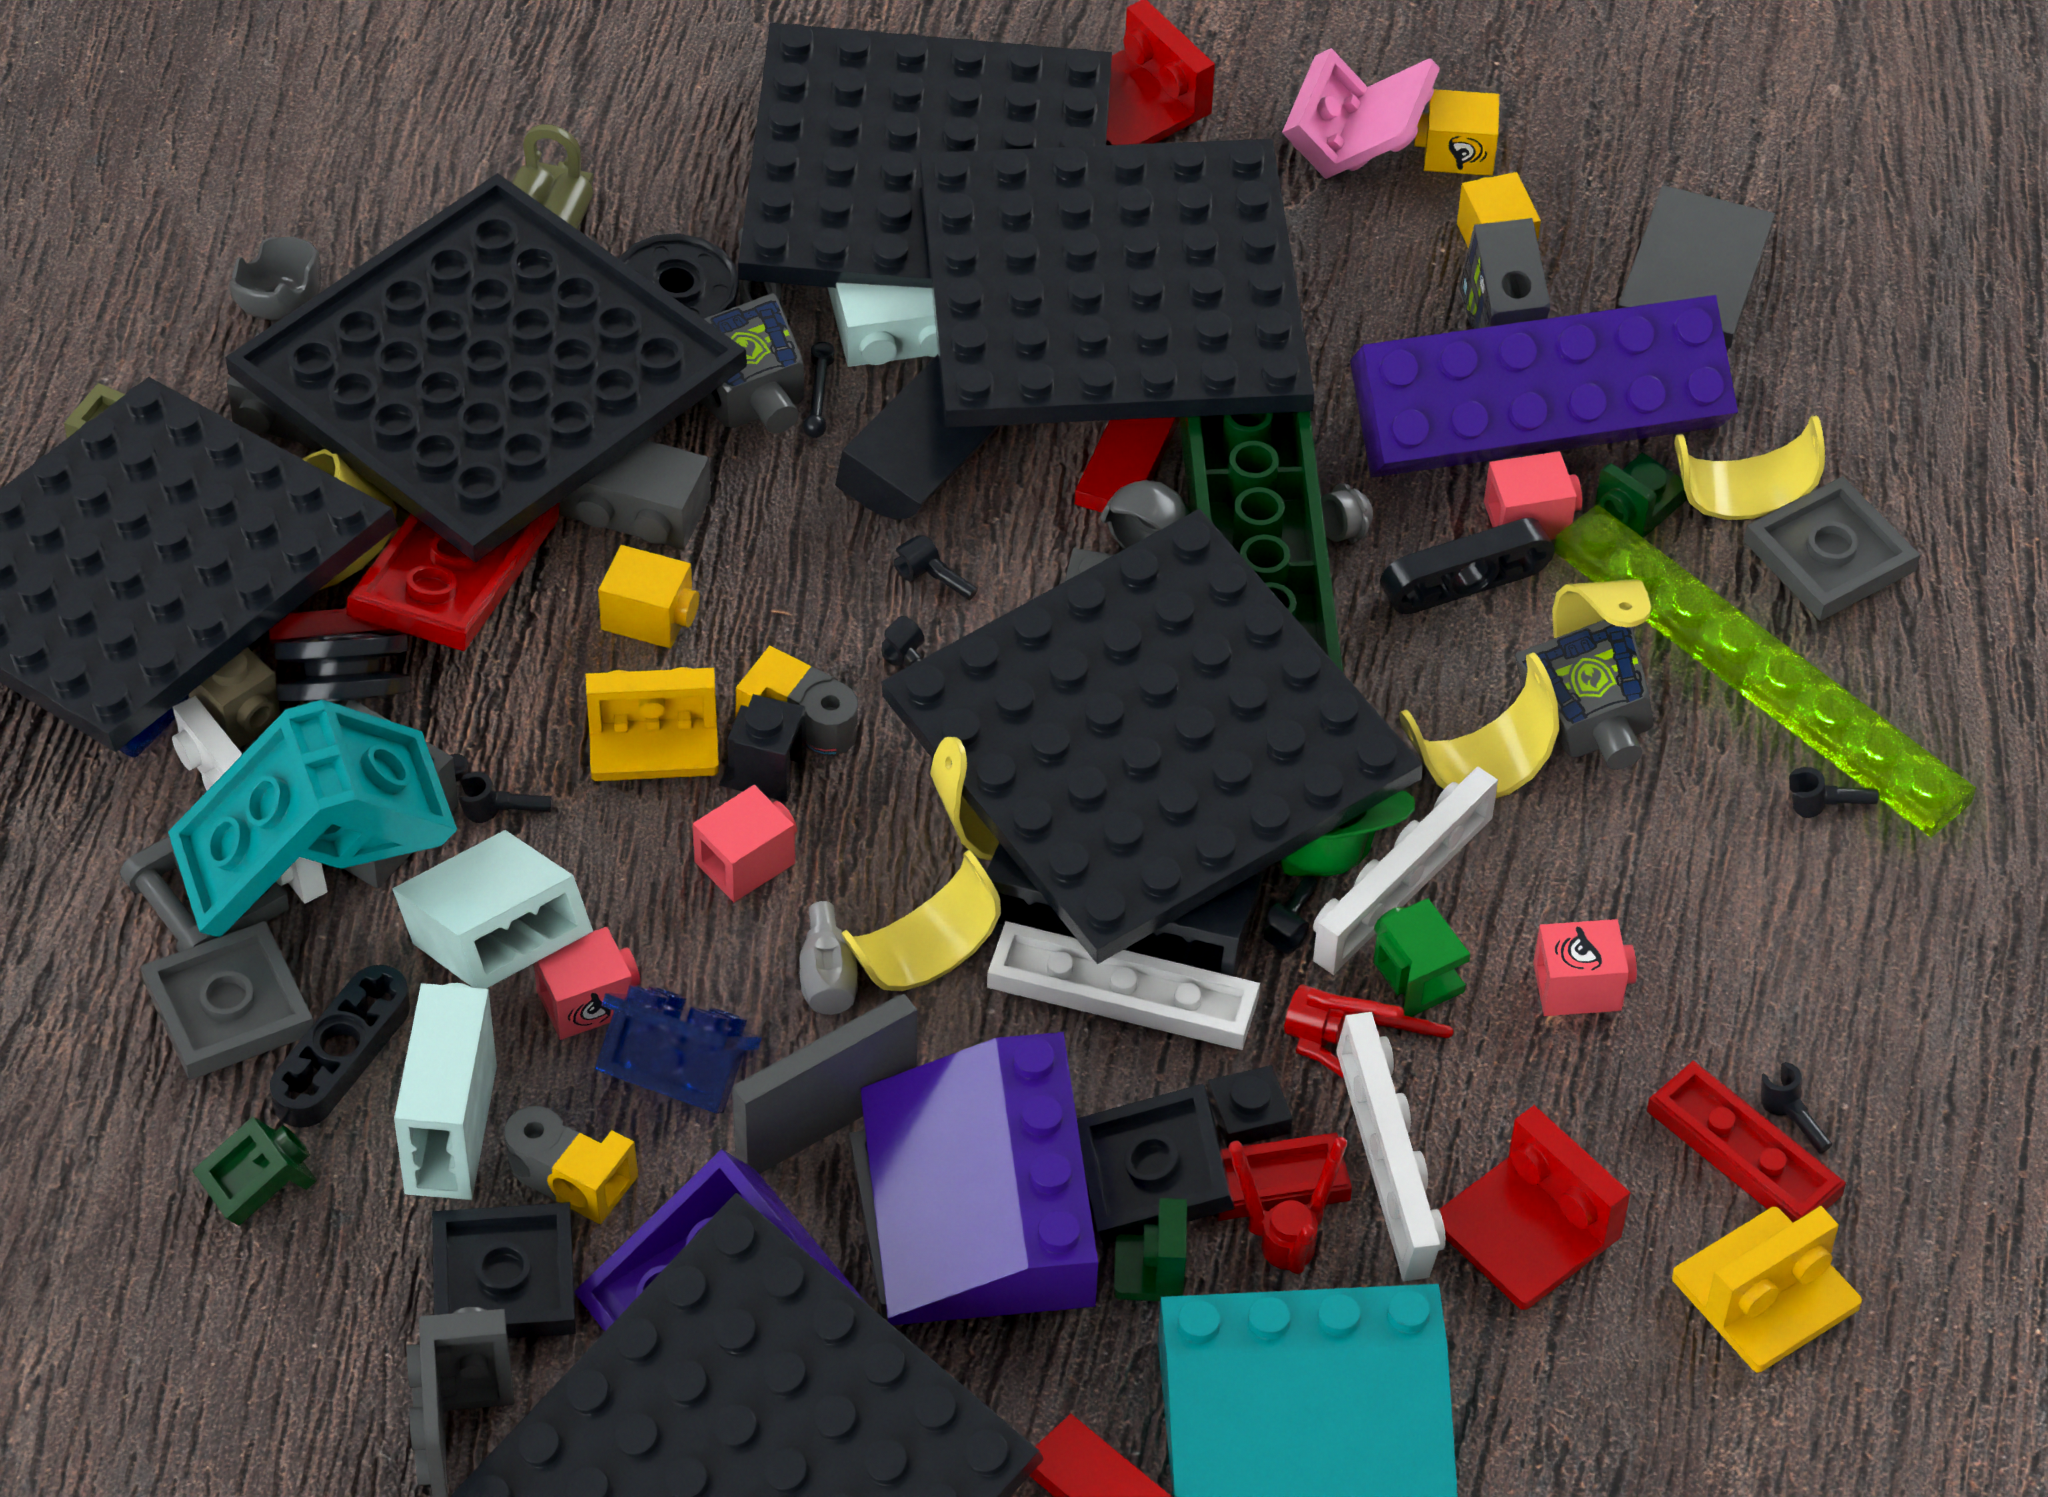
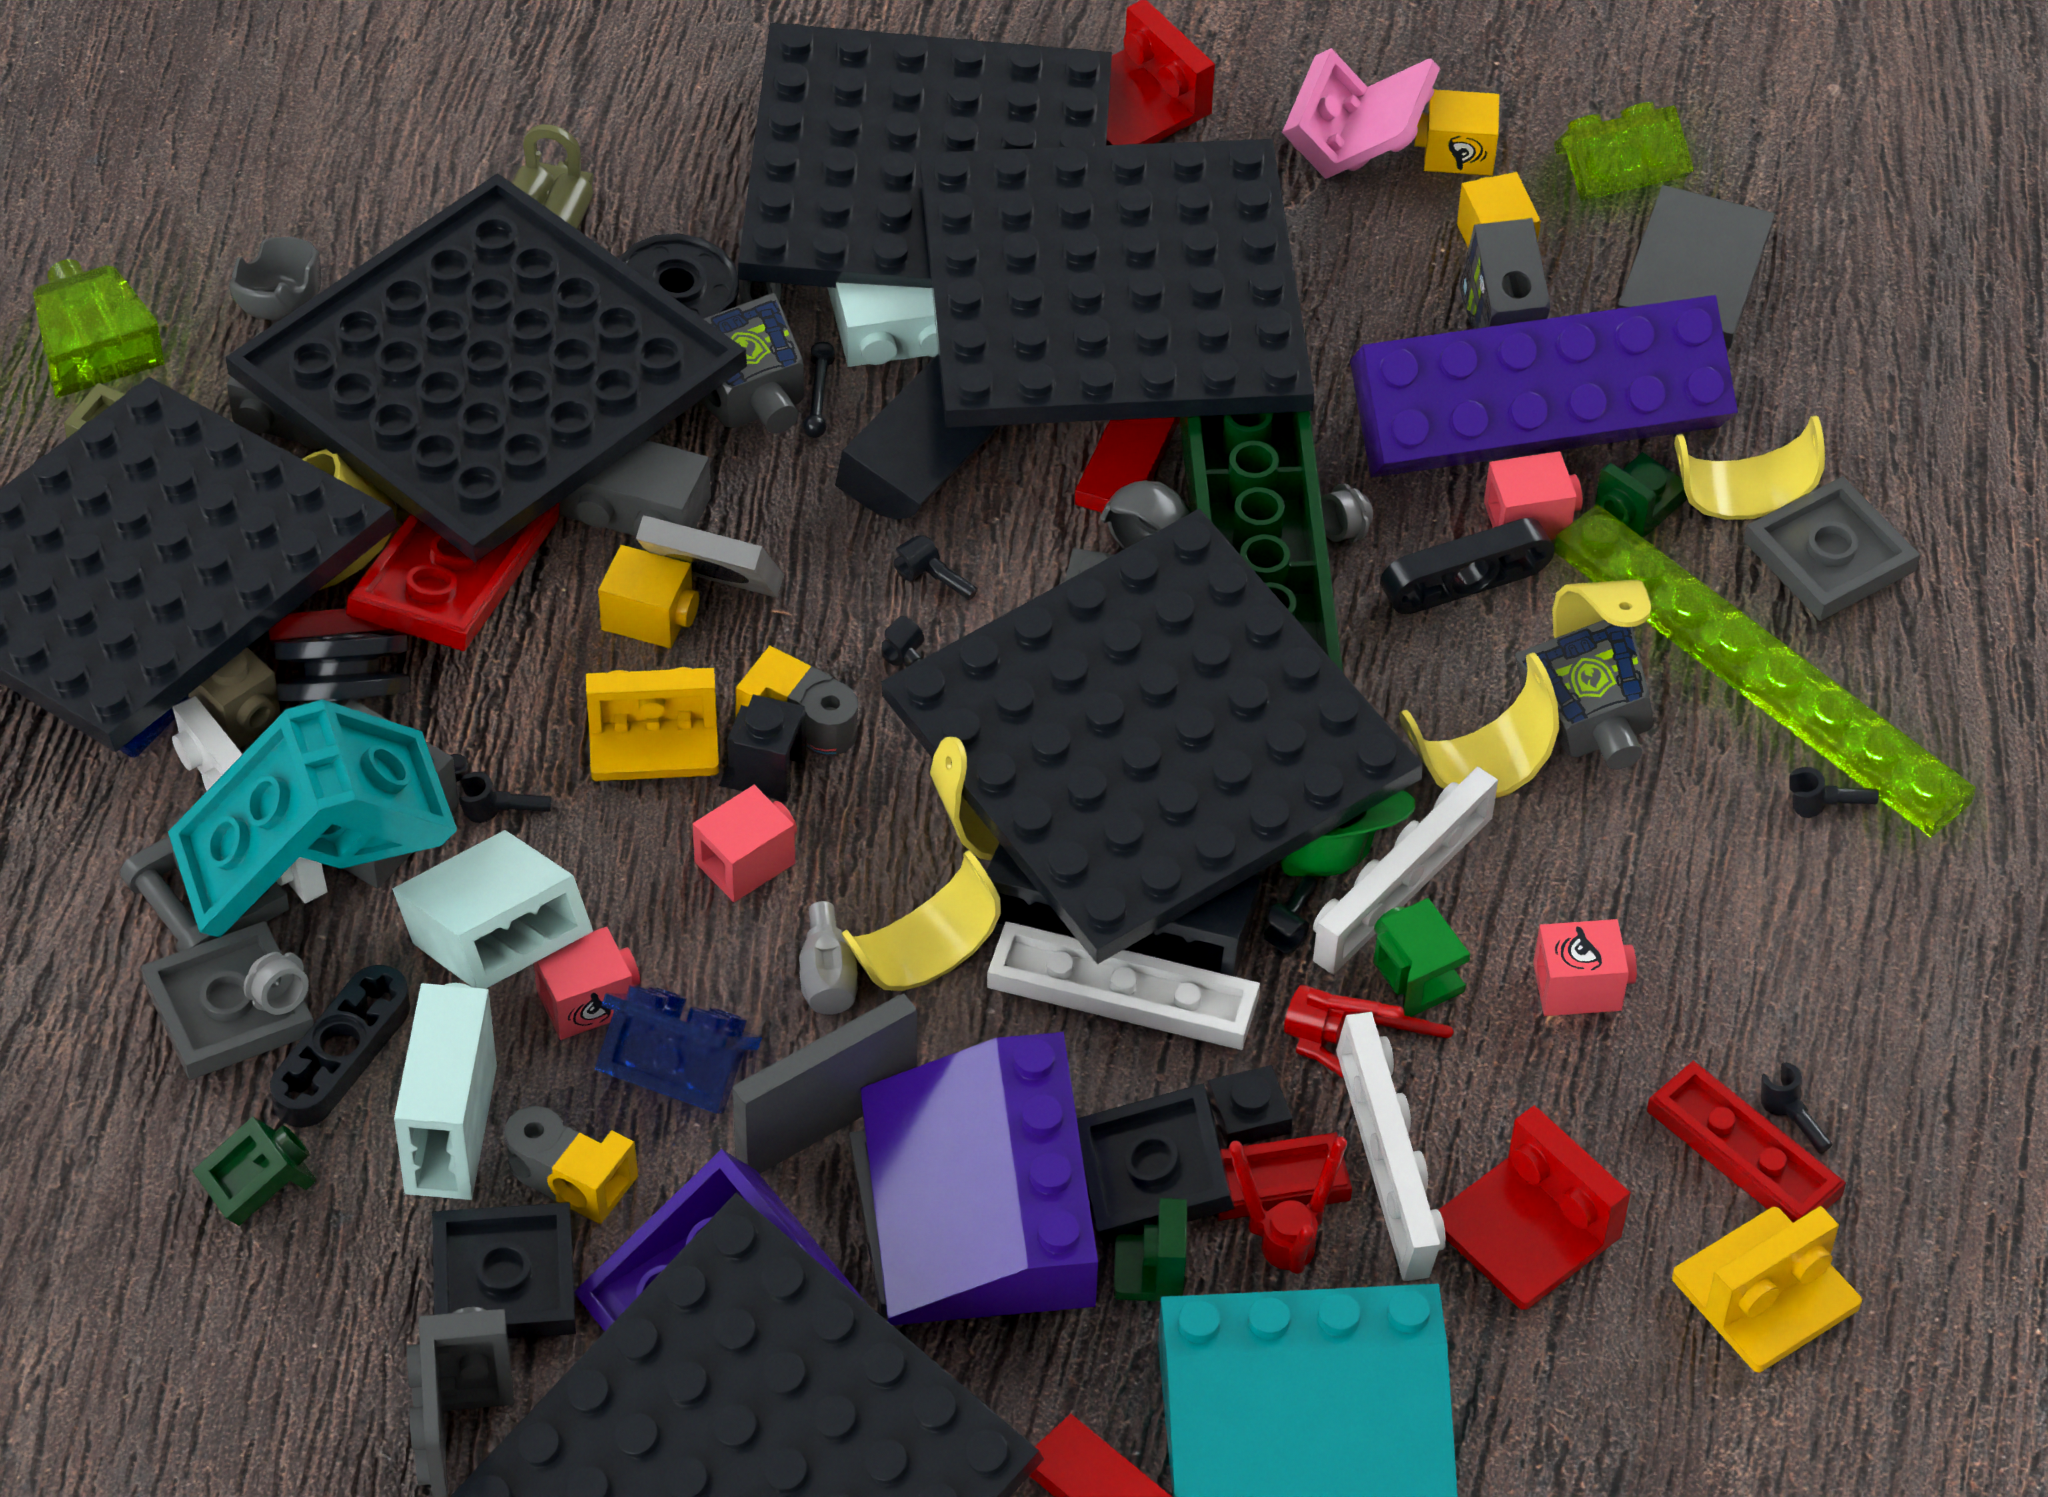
none -> clear neon green torso [33,259,165,398]
none -> light grey plate [244,951,309,1015]
none -> light grey tile [636,515,784,598]
none -> clear neon green bracket [1553,102,1694,201]

